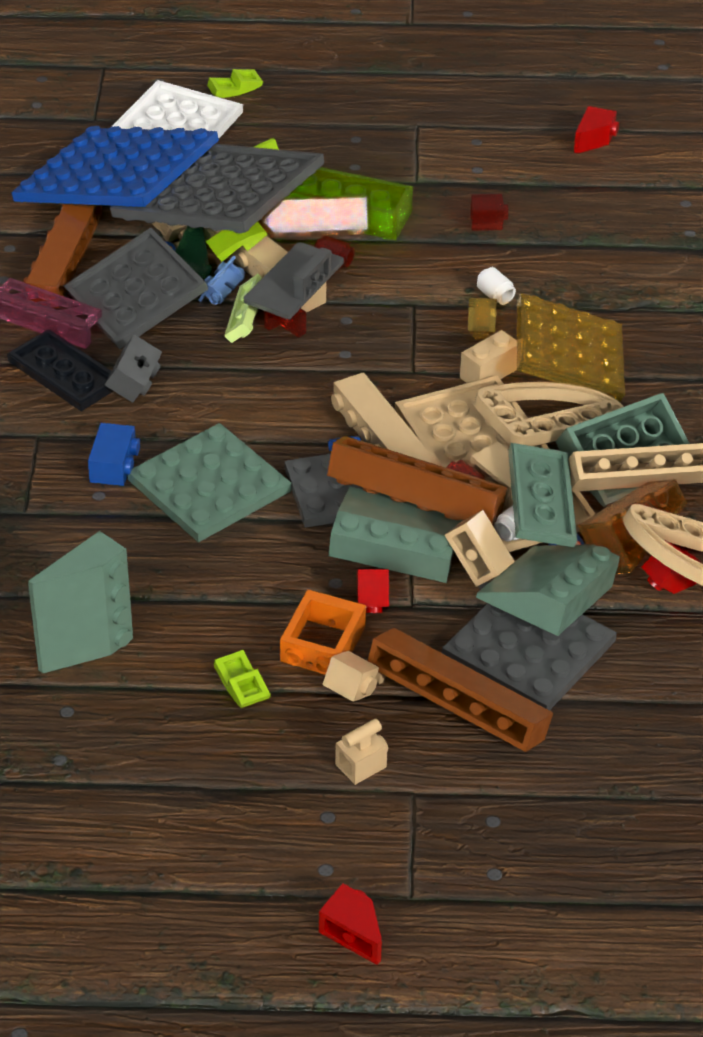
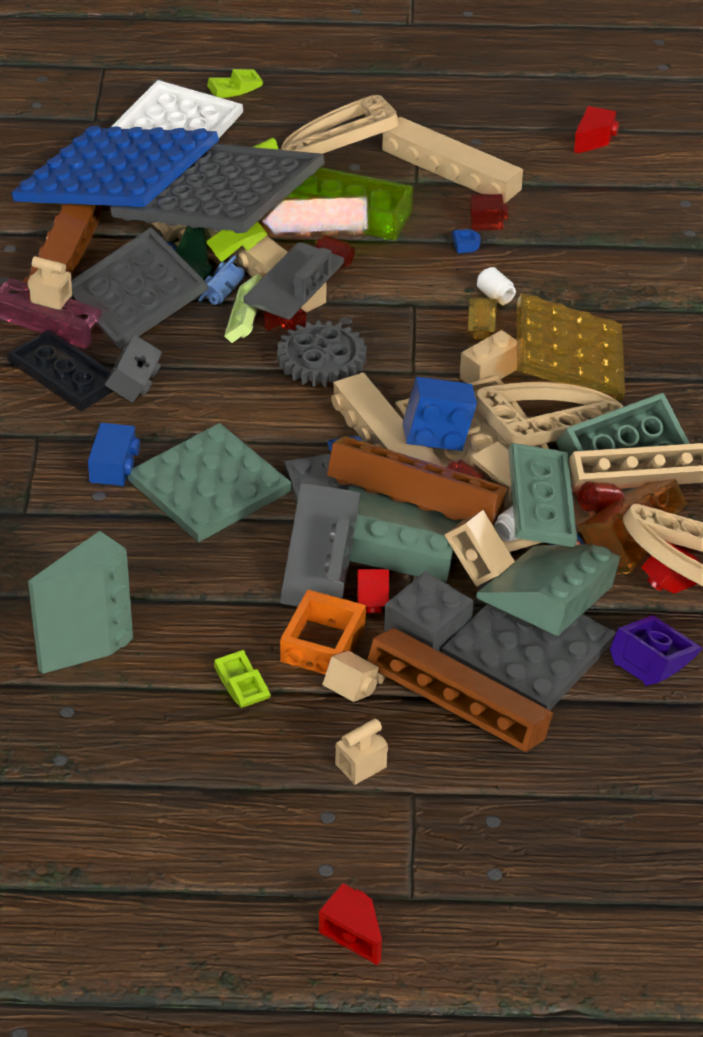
none -> tan brick [27,256,72,310]
none -> dark grey gear [277,320,367,387]
none -> dark grey bracket [280,483,361,607]
none -> tan beam [281,95,399,154]
none -> tan brick [382,117,523,204]
none -> dark grey brick [384,571,473,652]
none -> blue brick [402,377,477,451]
none -> blue tile [452,229,481,254]
none -> clear red brick [578,482,623,513]
none -> dark purple slope [610,615,702,686]

